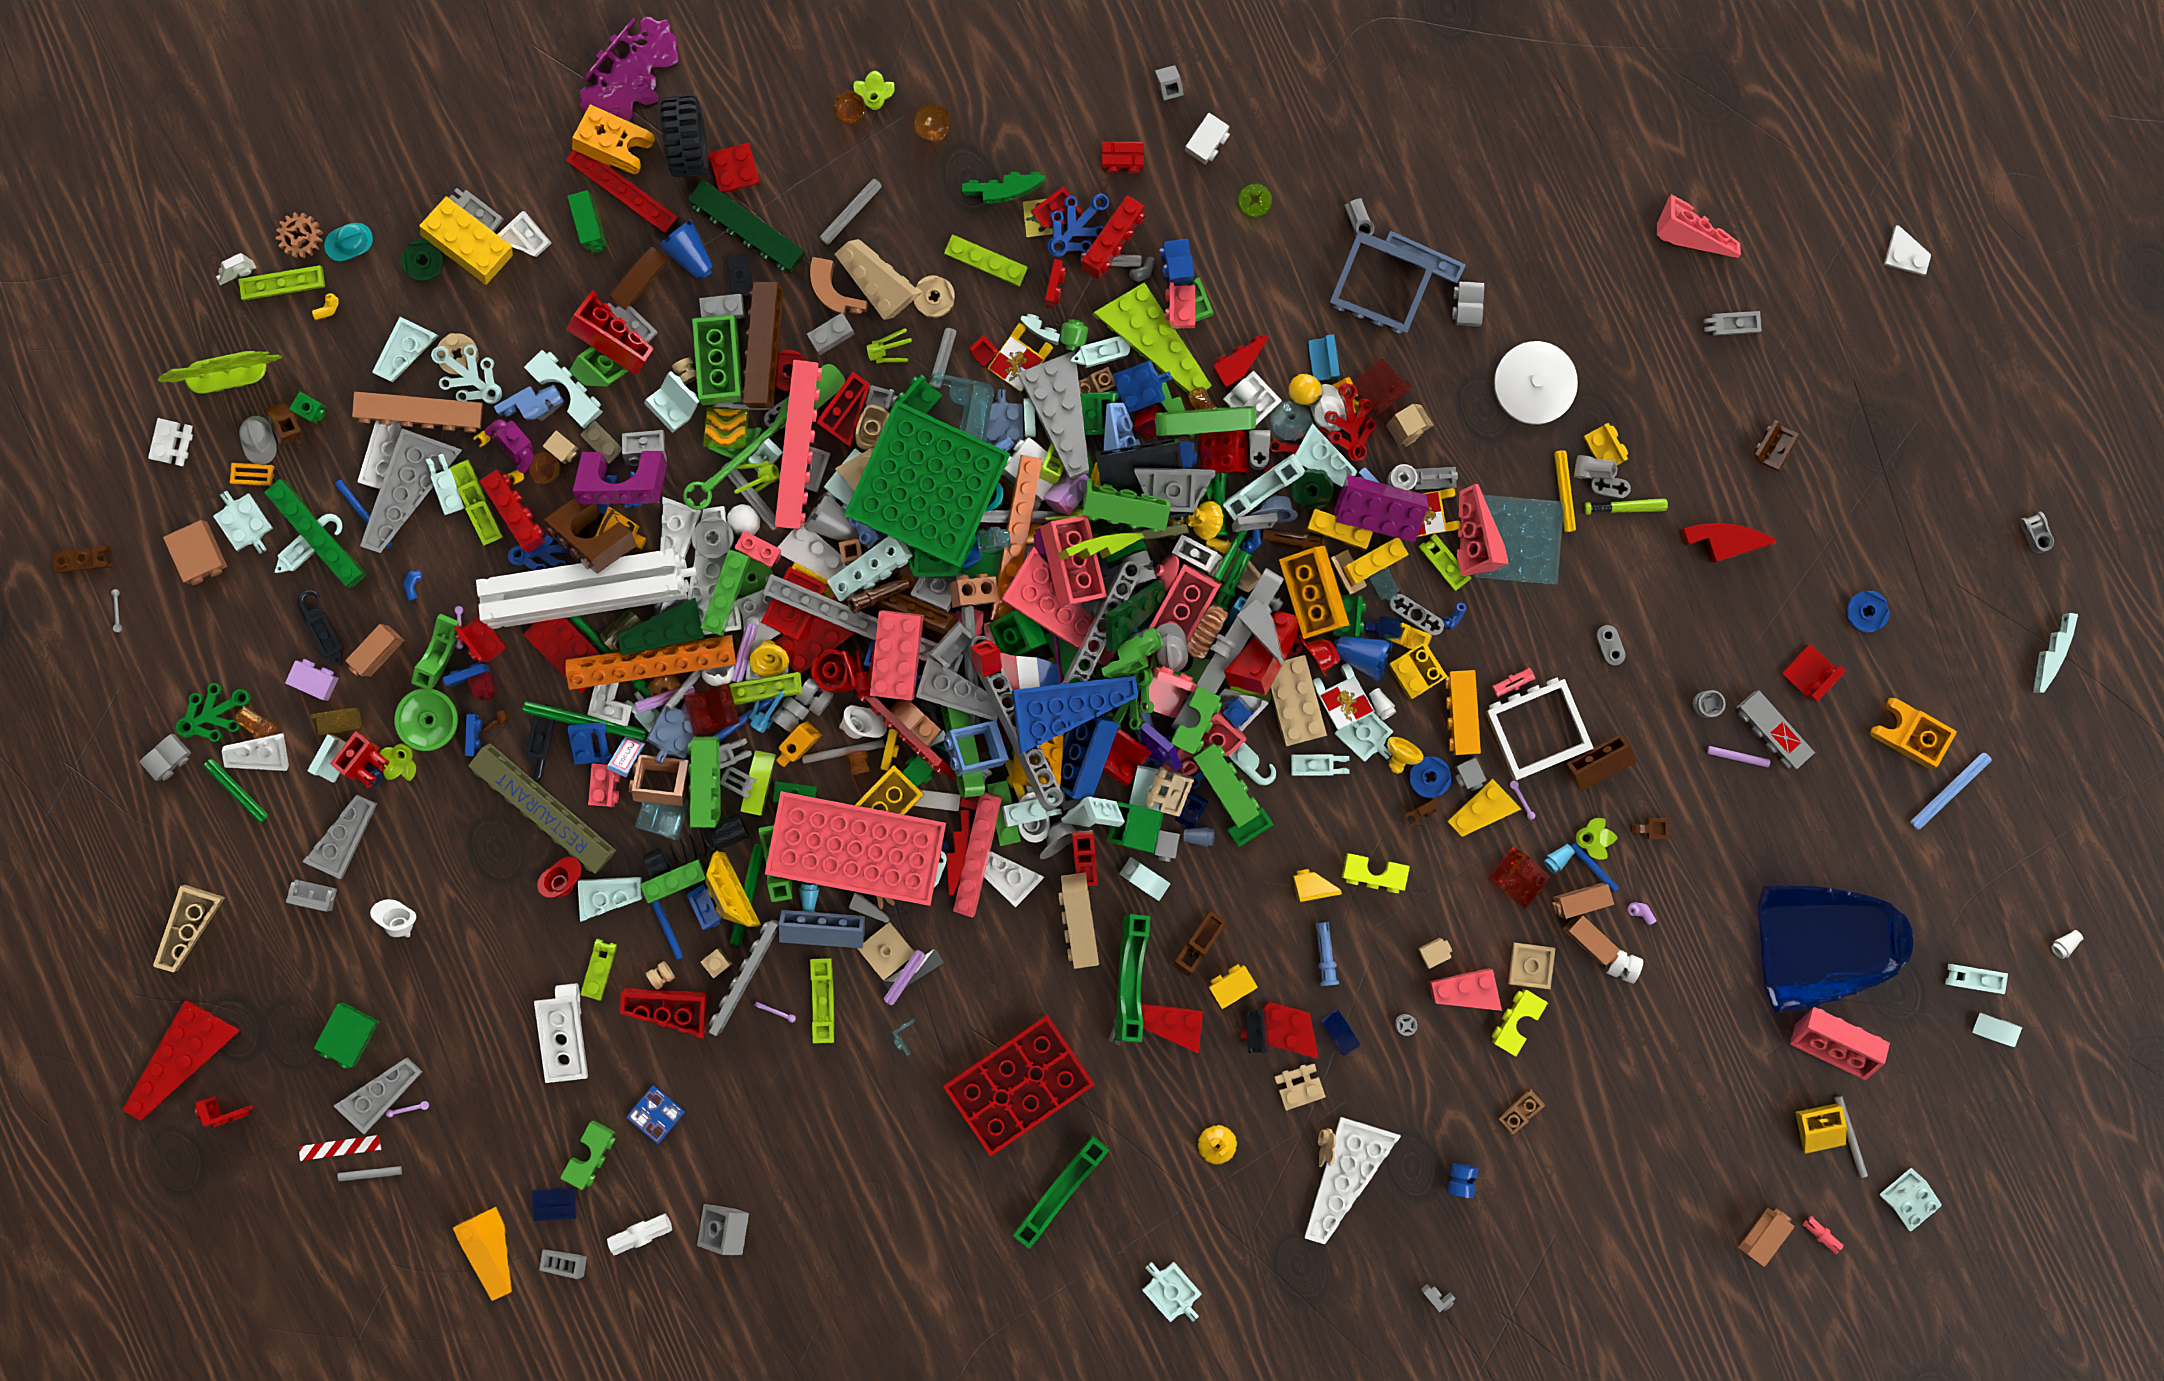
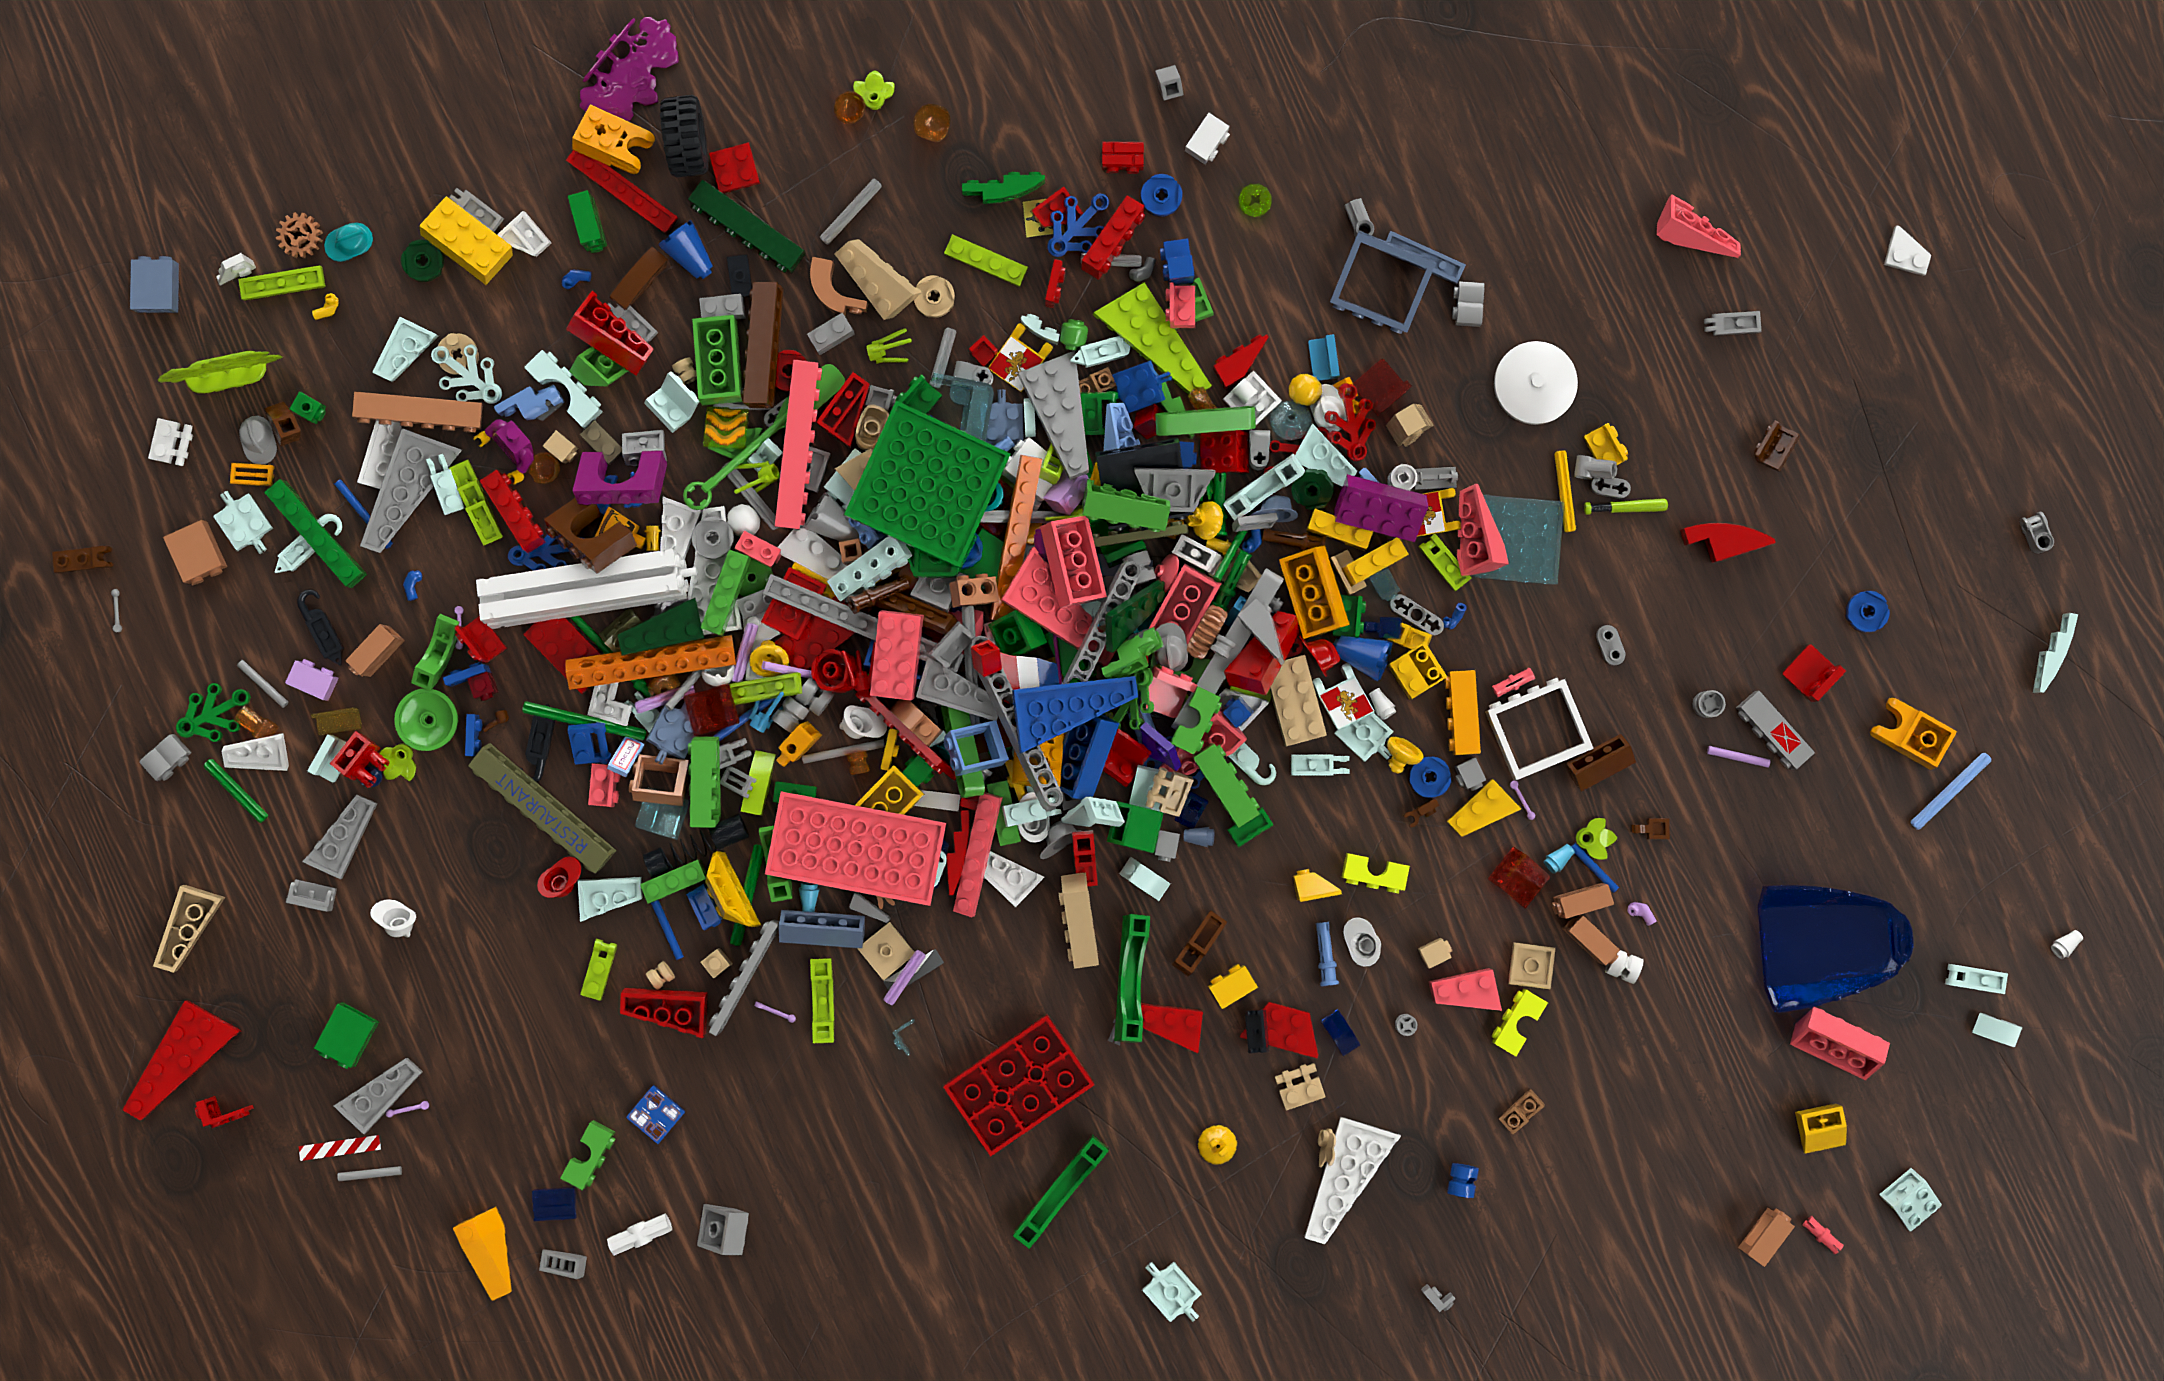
white hinge [534,983,588,1083] -> none
clear light blue brick [977,527,1011,553] -> none
lime slope [1057,533,1144,561] -> none
light grey bar [1834,1095,1868,1178] -> none
none -> sand blue brick [130,256,179,313]
none -> light grey bar [237,660,289,708]
none -> blue arm [562,269,591,289]
none -> yellow pin [644,526,661,551]
none -> lavender bar [762,661,813,679]
none -> light grey piece [952,361,993,388]
none -> blue plate [1141,174,1182,217]
none -> white piece [1343,918,1381,967]

